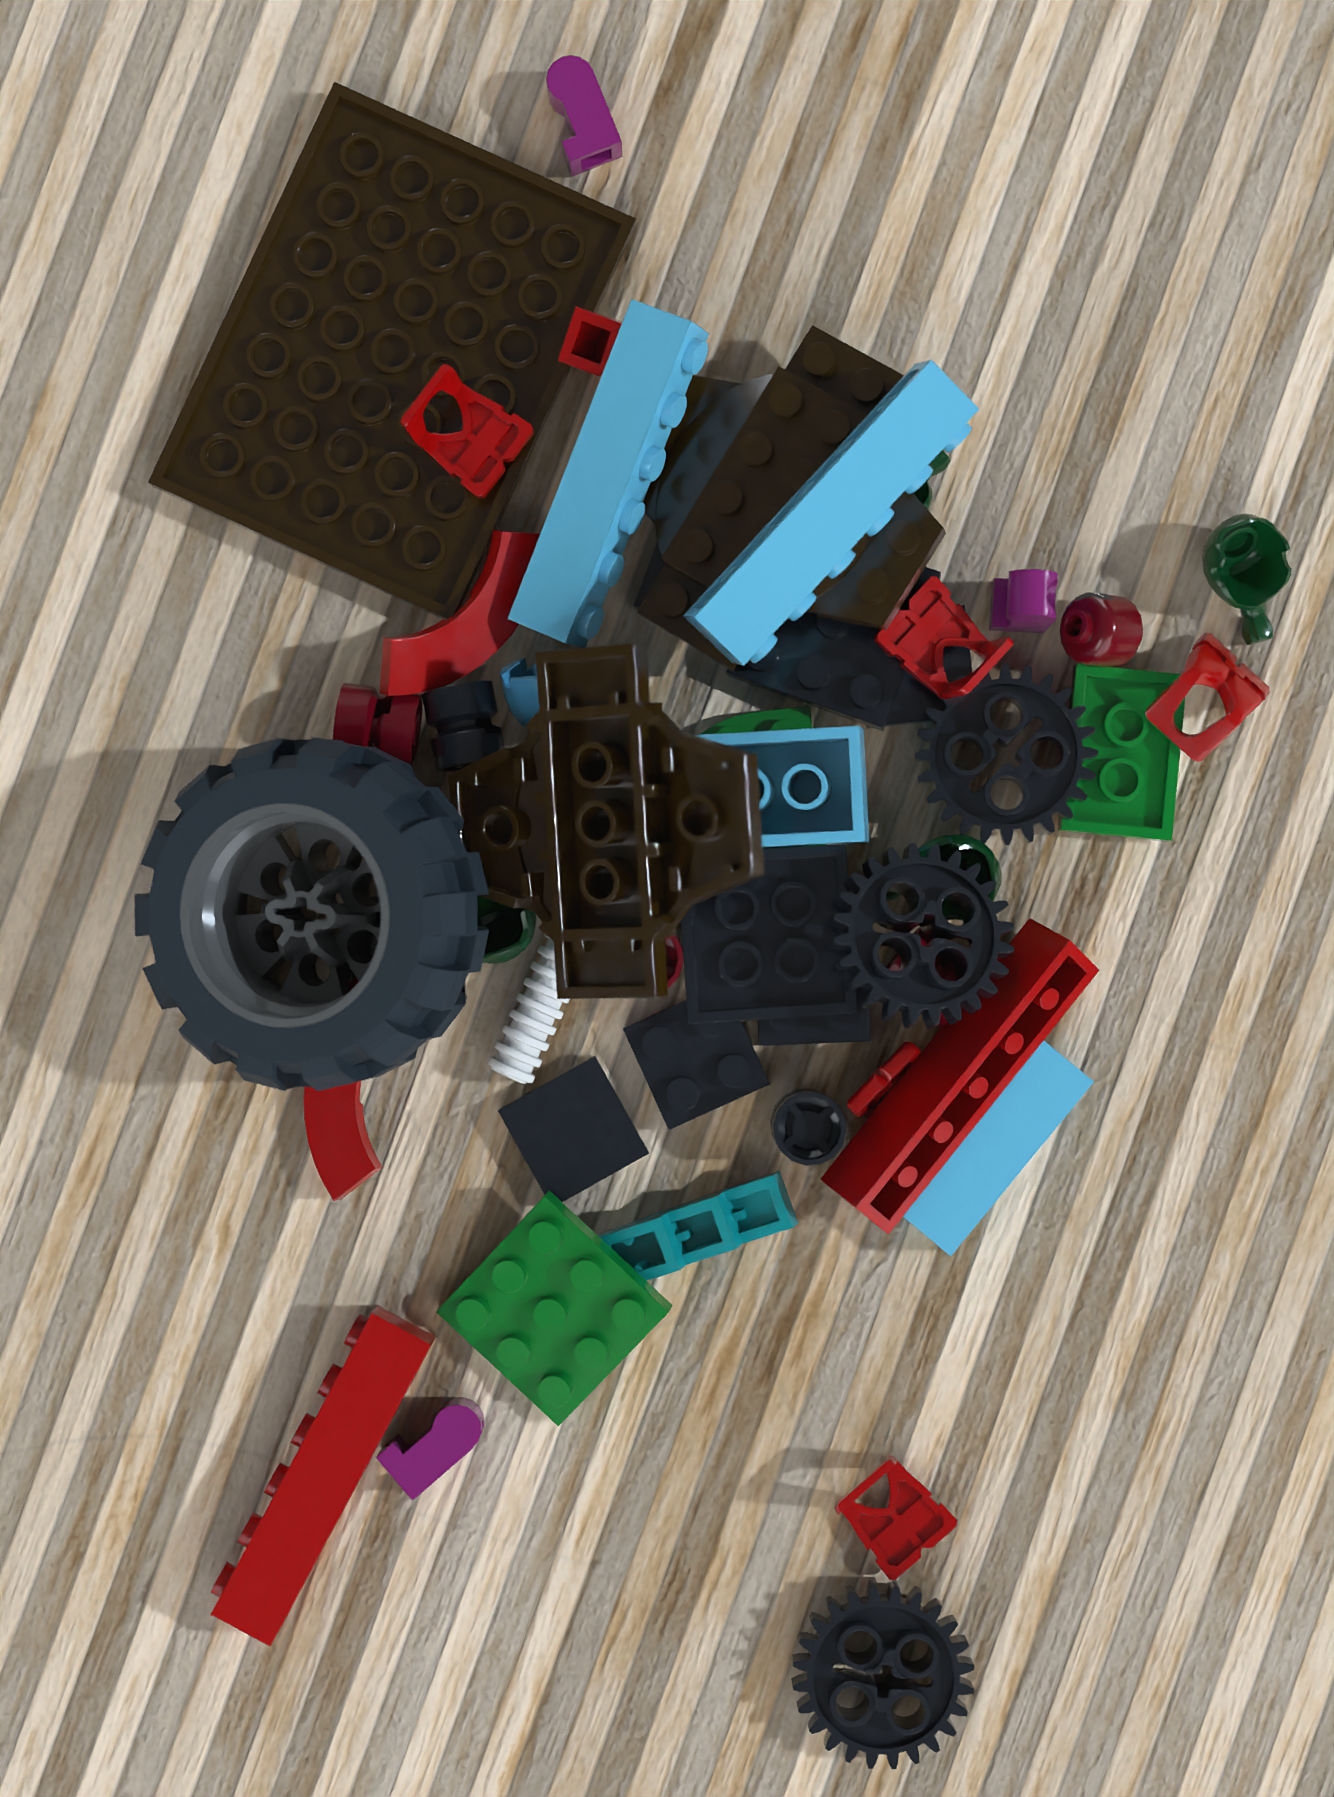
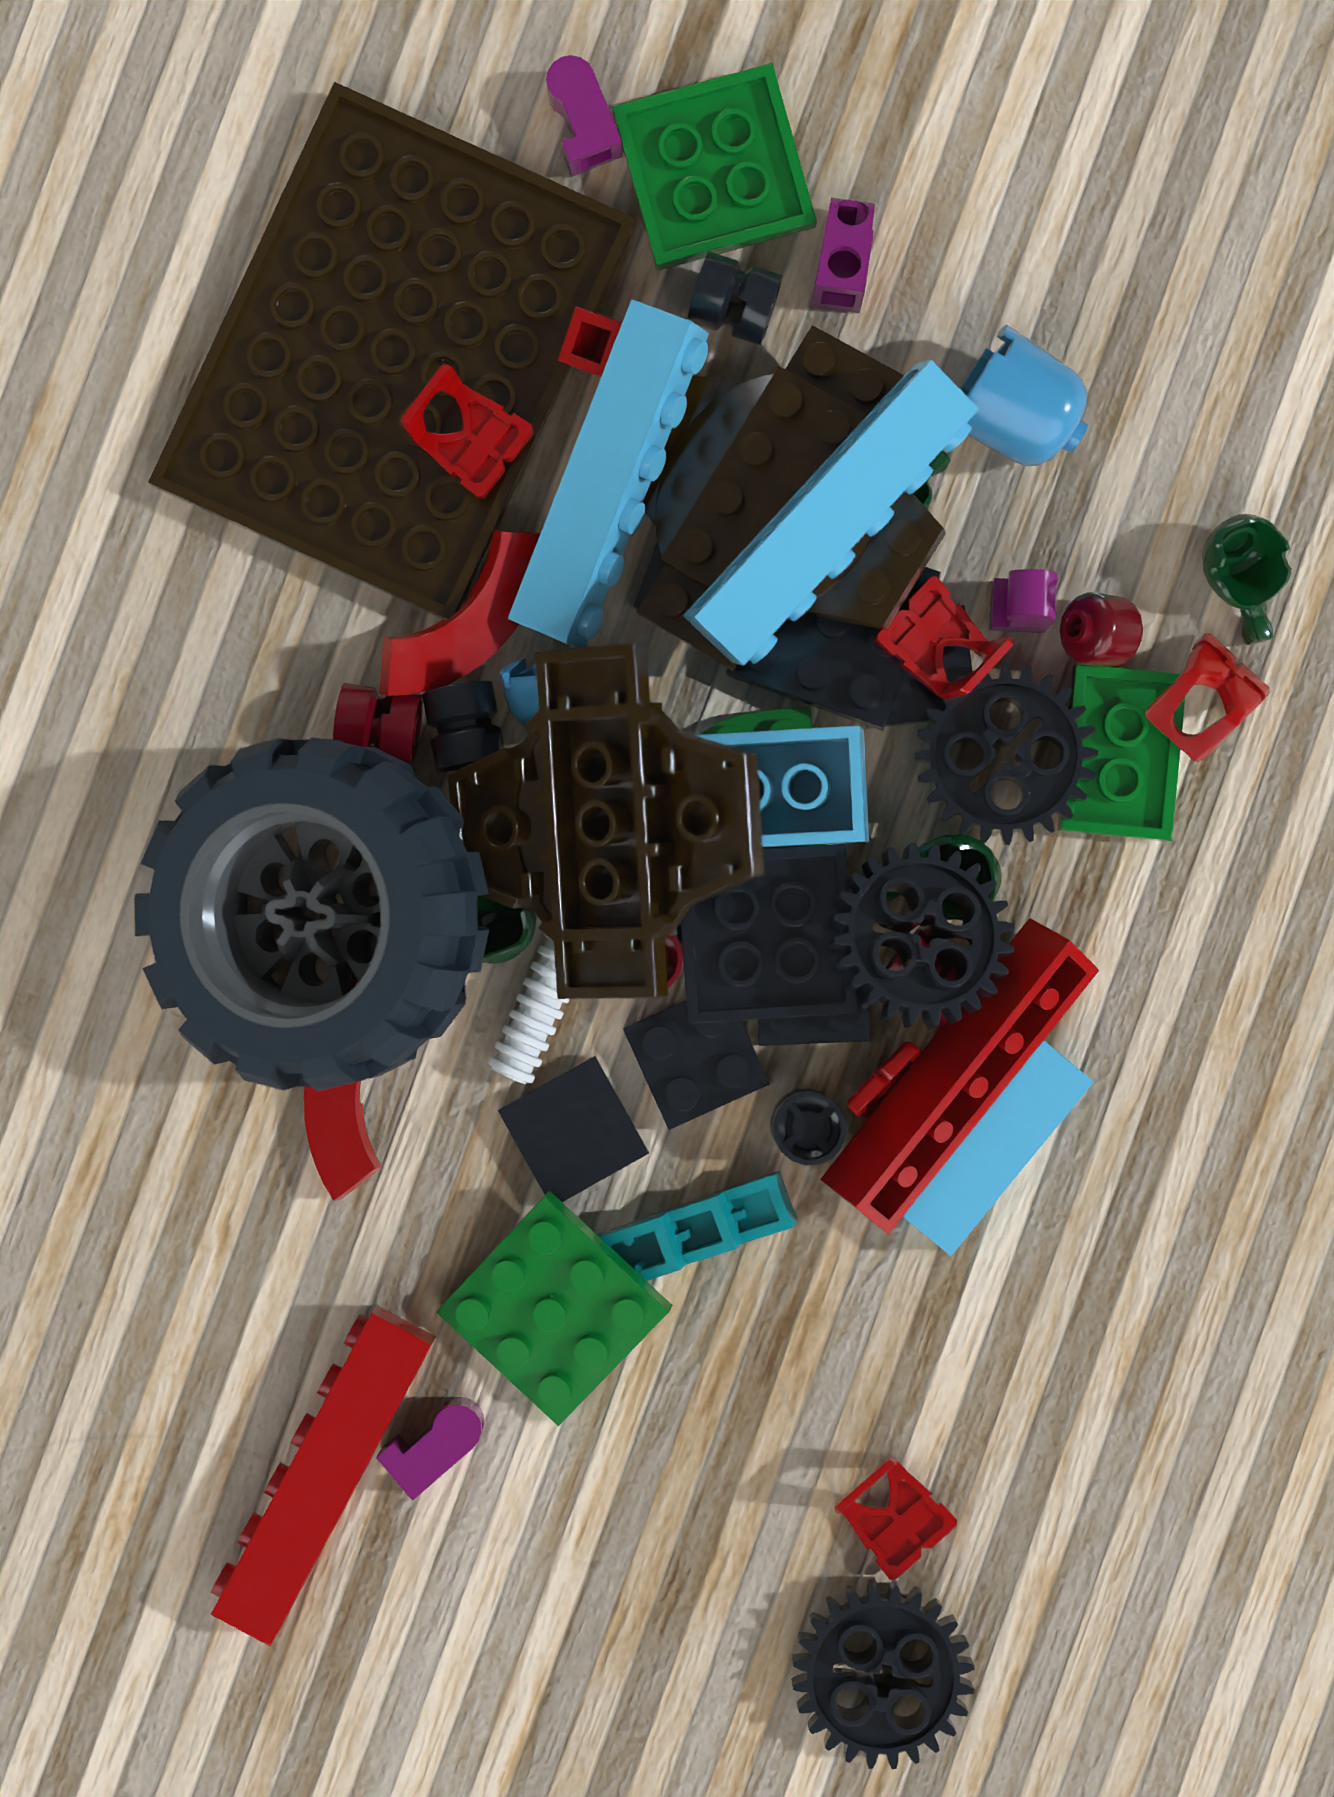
none -> green plate [612,63,817,271]
none -> black wheel [687,251,783,345]
none -> magenta leg [811,197,875,313]
none -> dark azure cylinder [960,324,1088,466]

